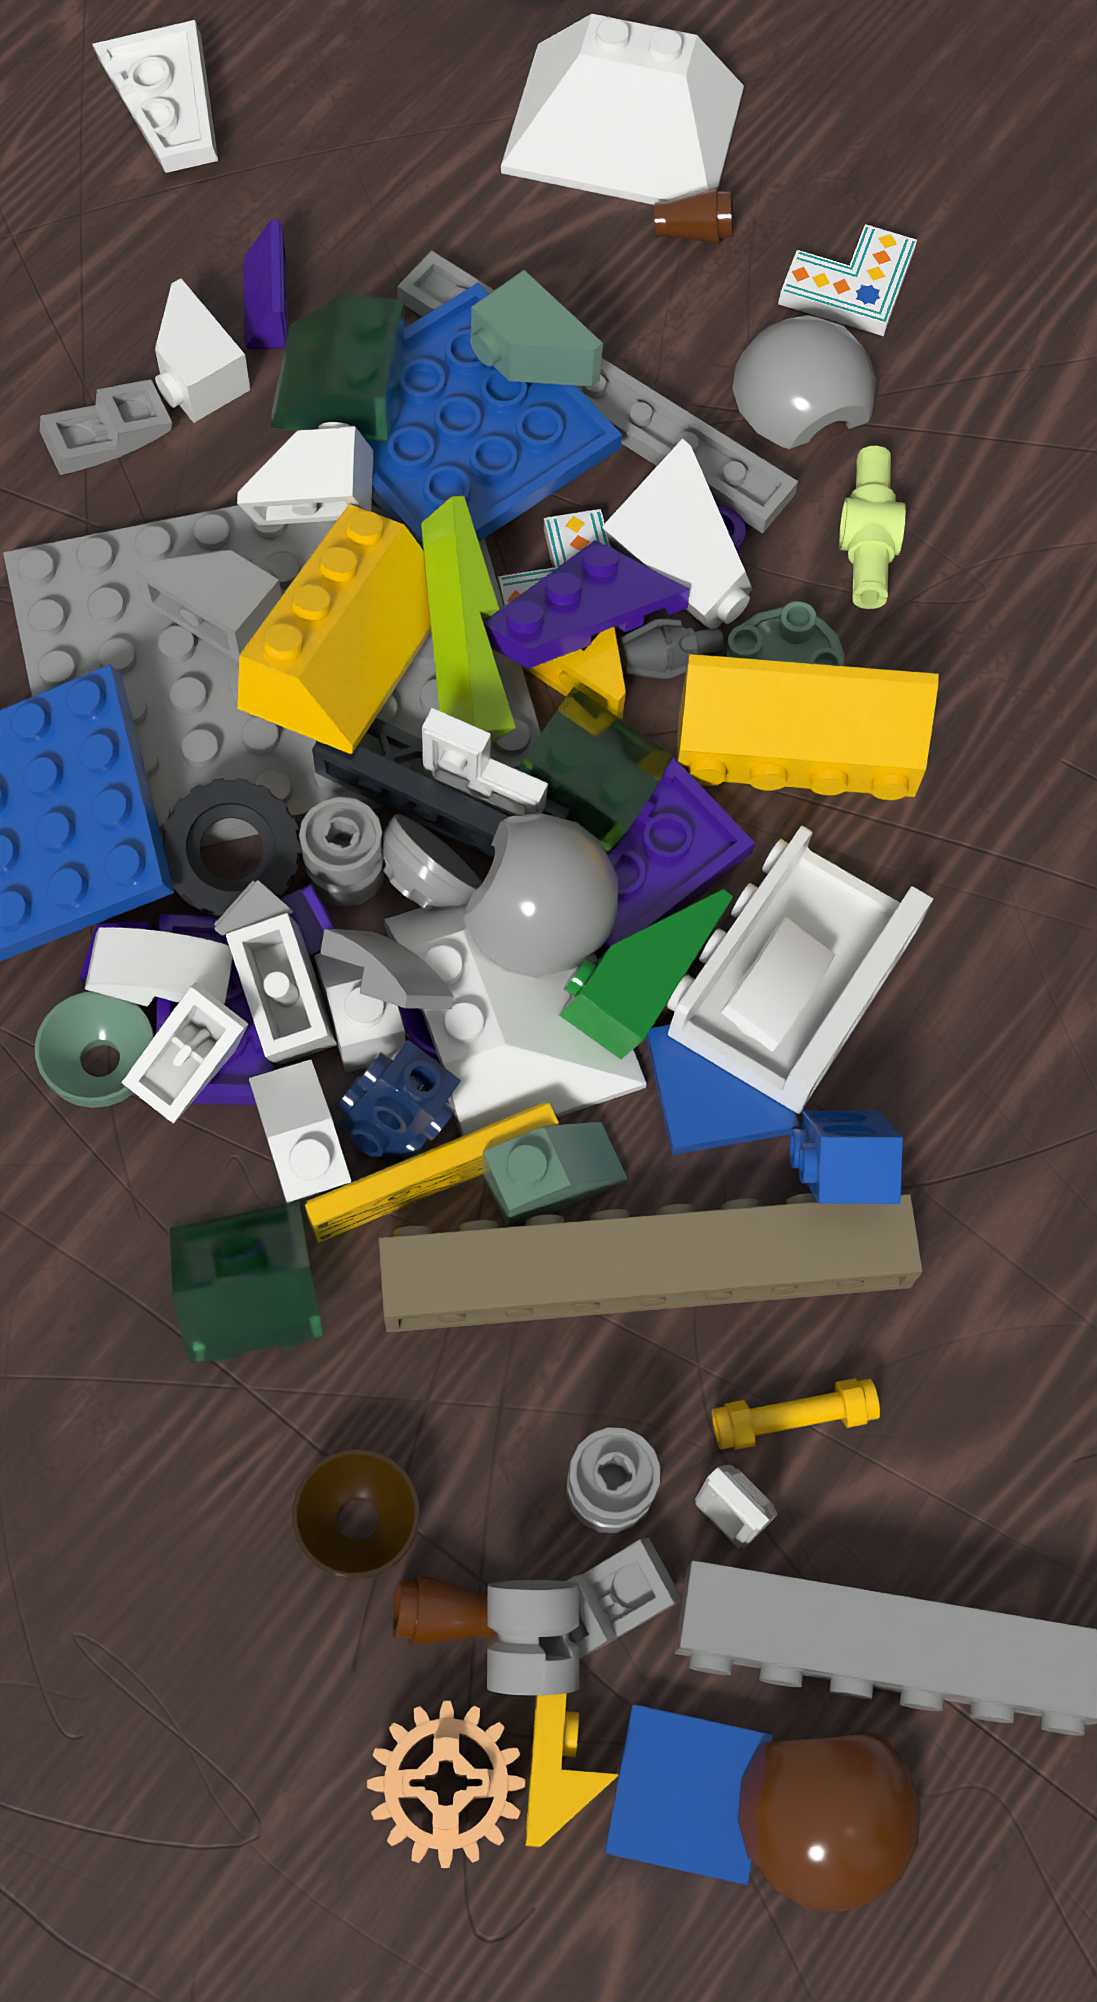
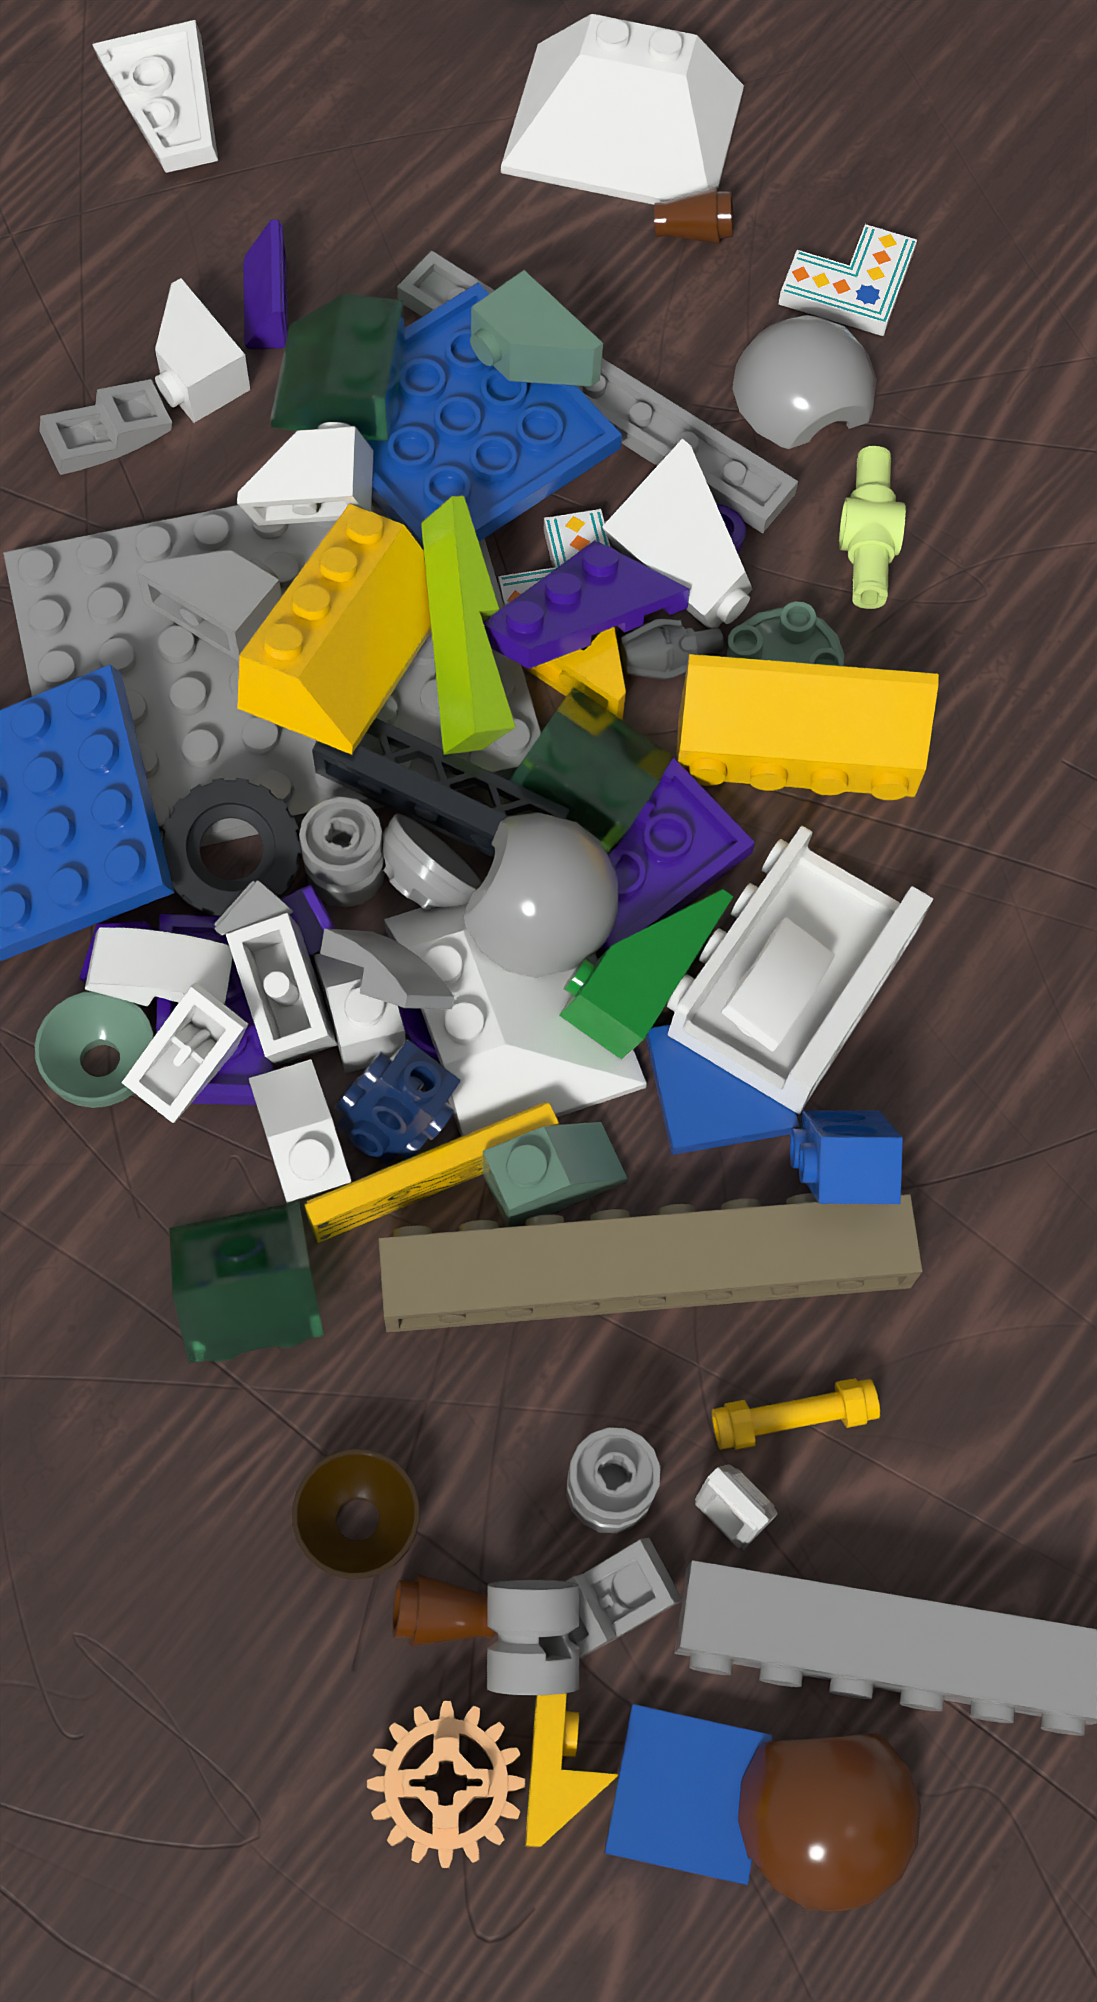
white tile [422,708,548,816] -> none

